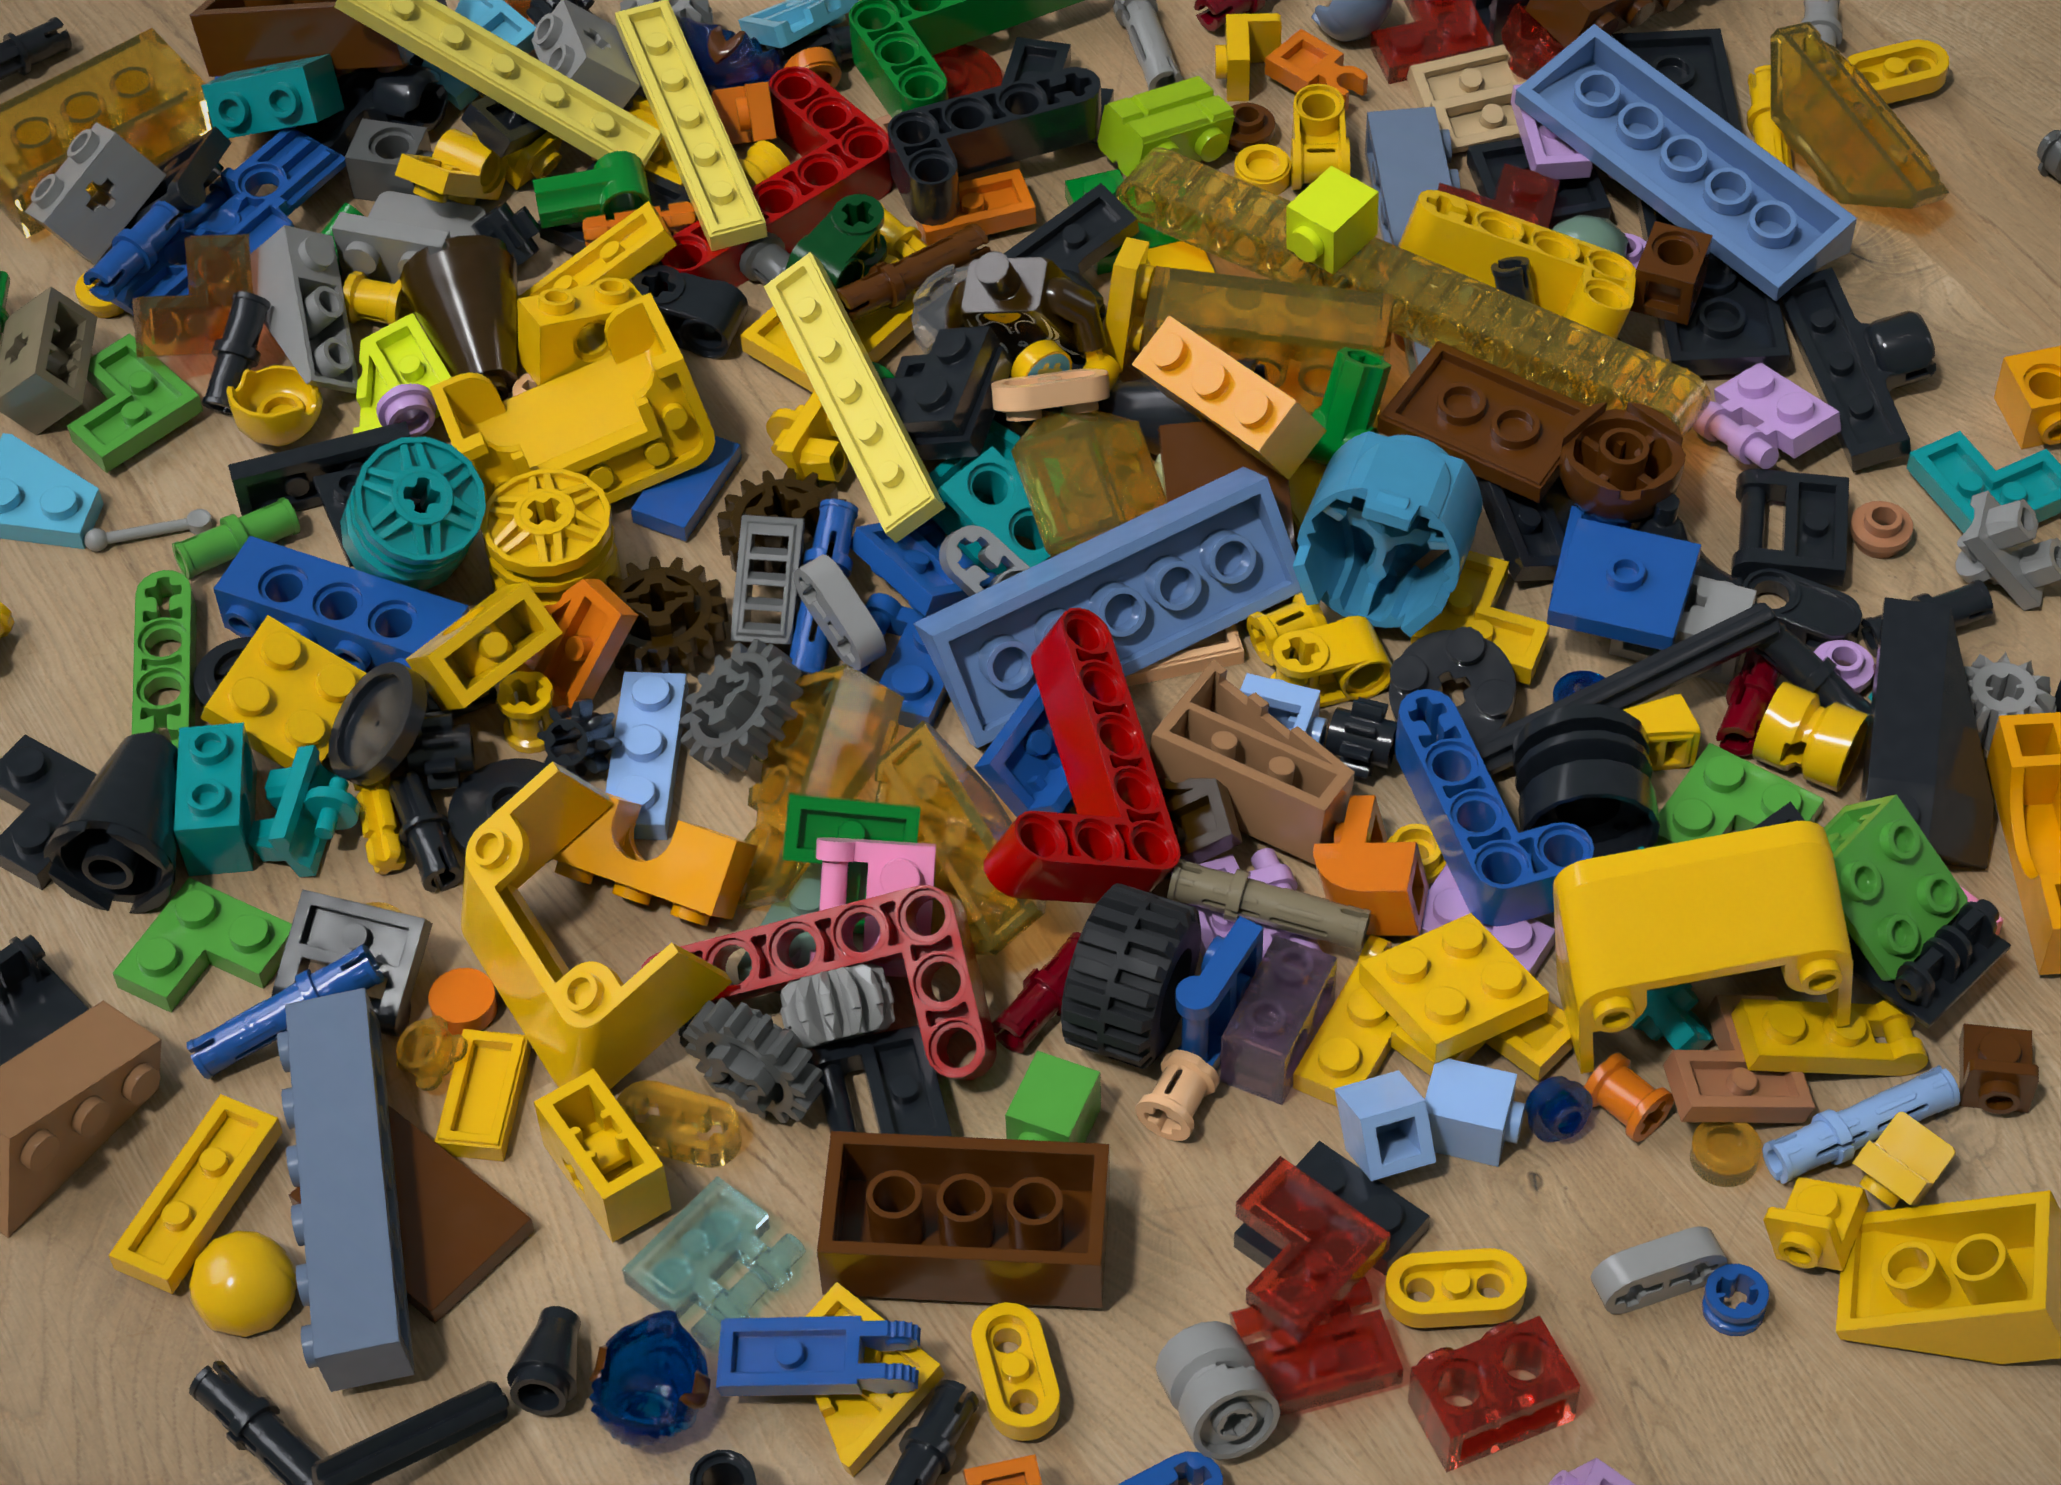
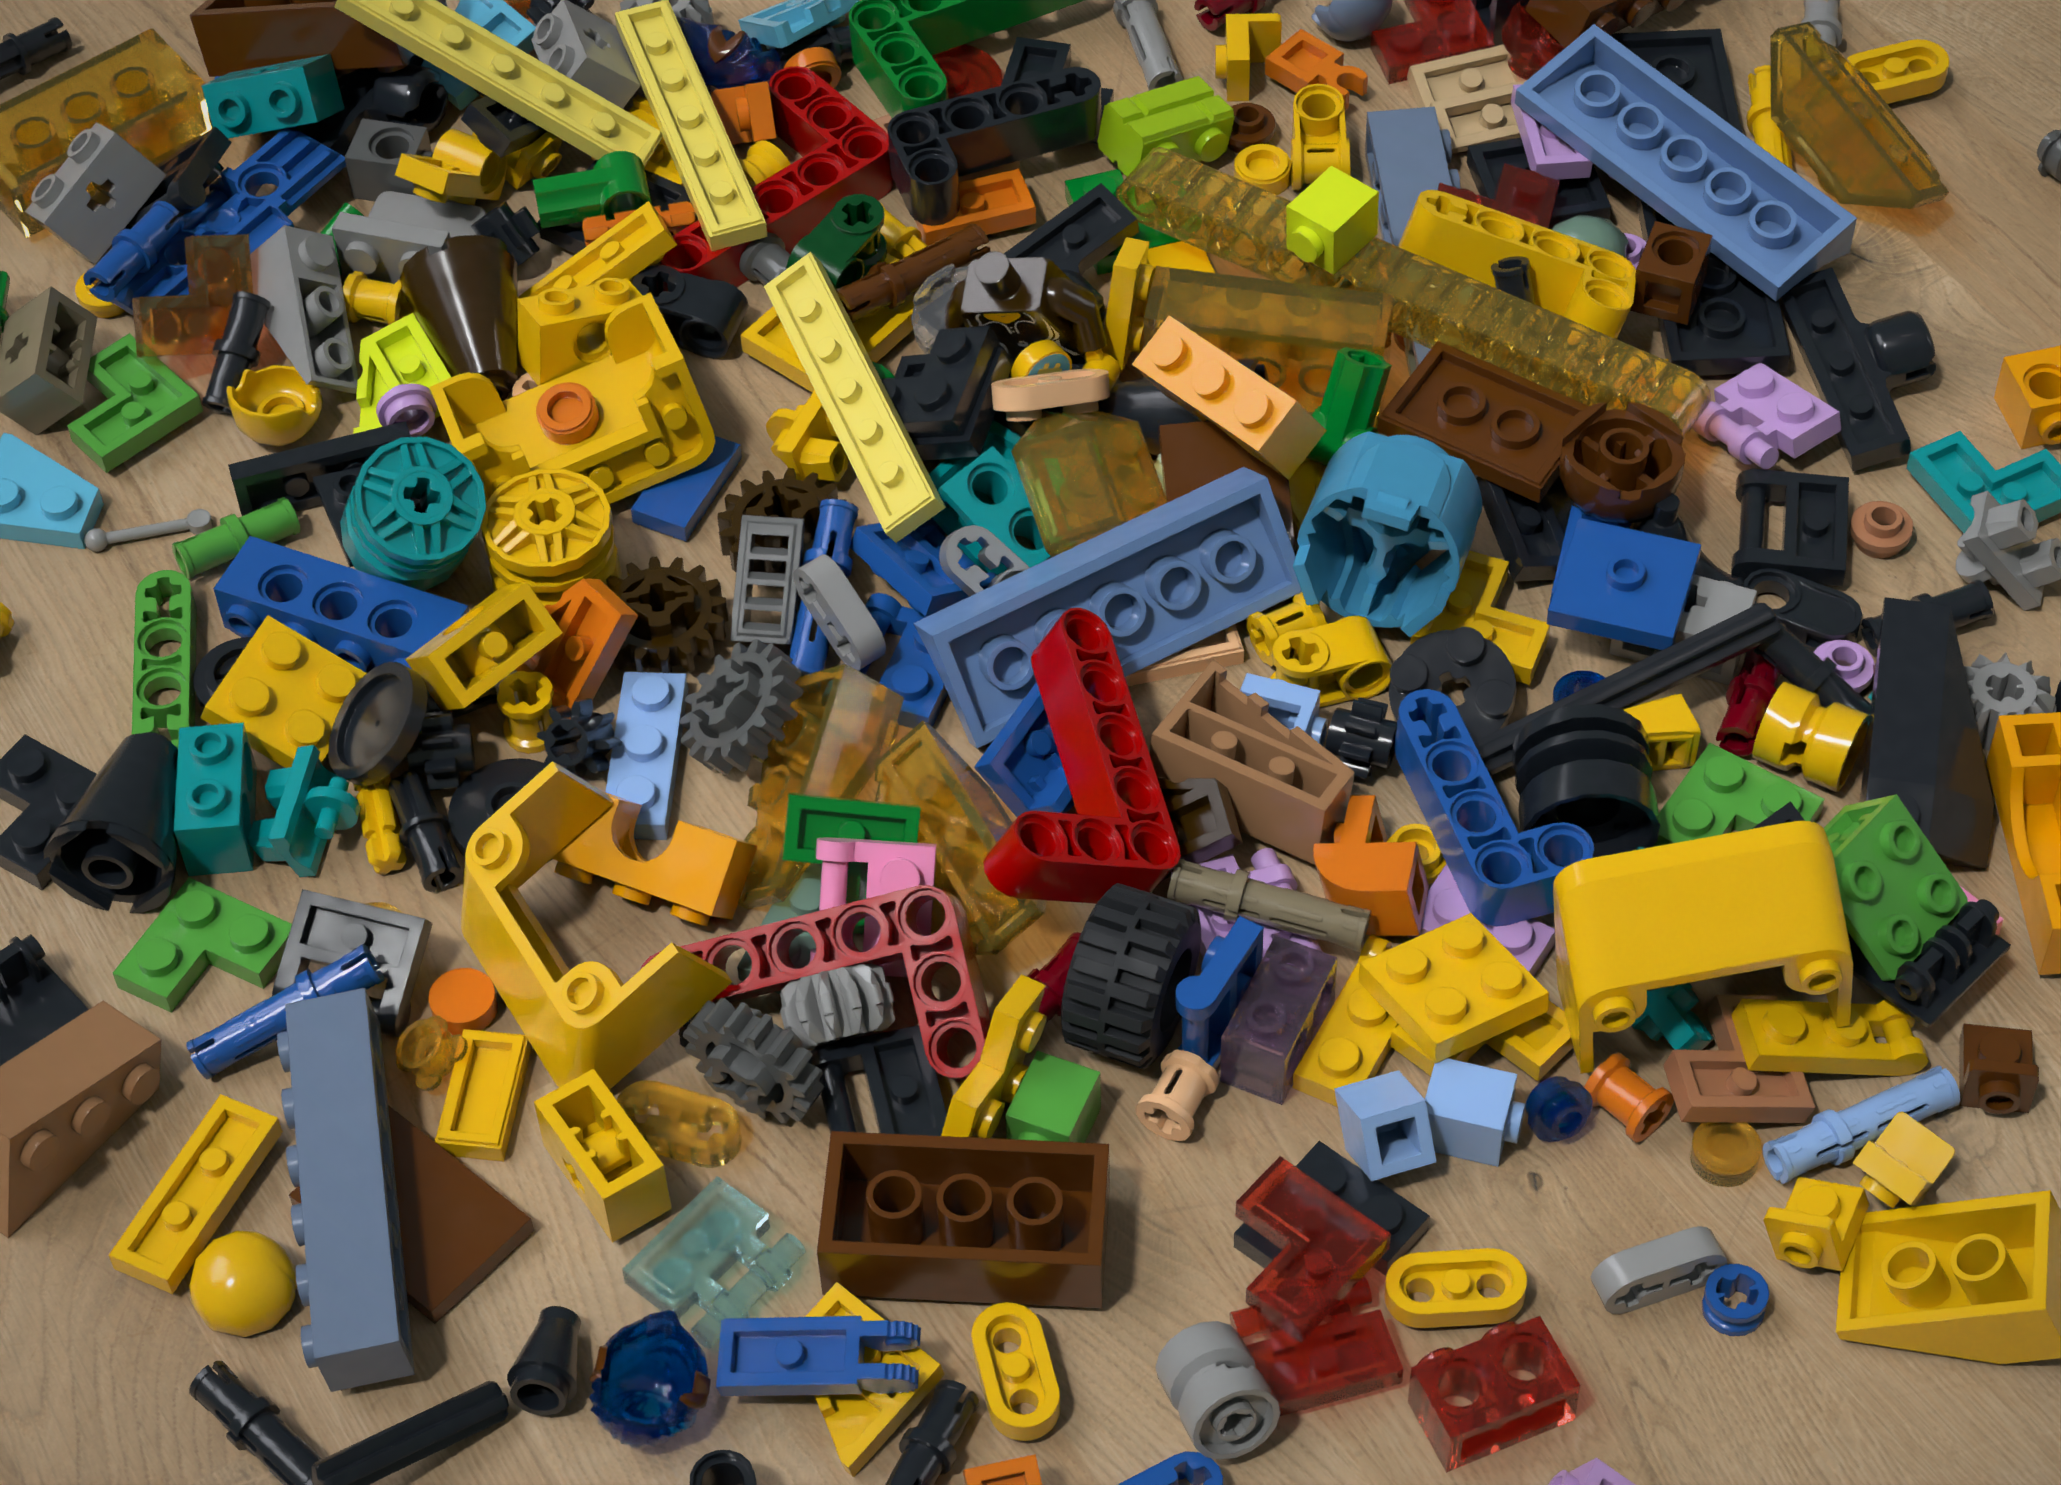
none -> orange tile [536,382,599,445]
none -> yellow plate [941,974,1047,1138]

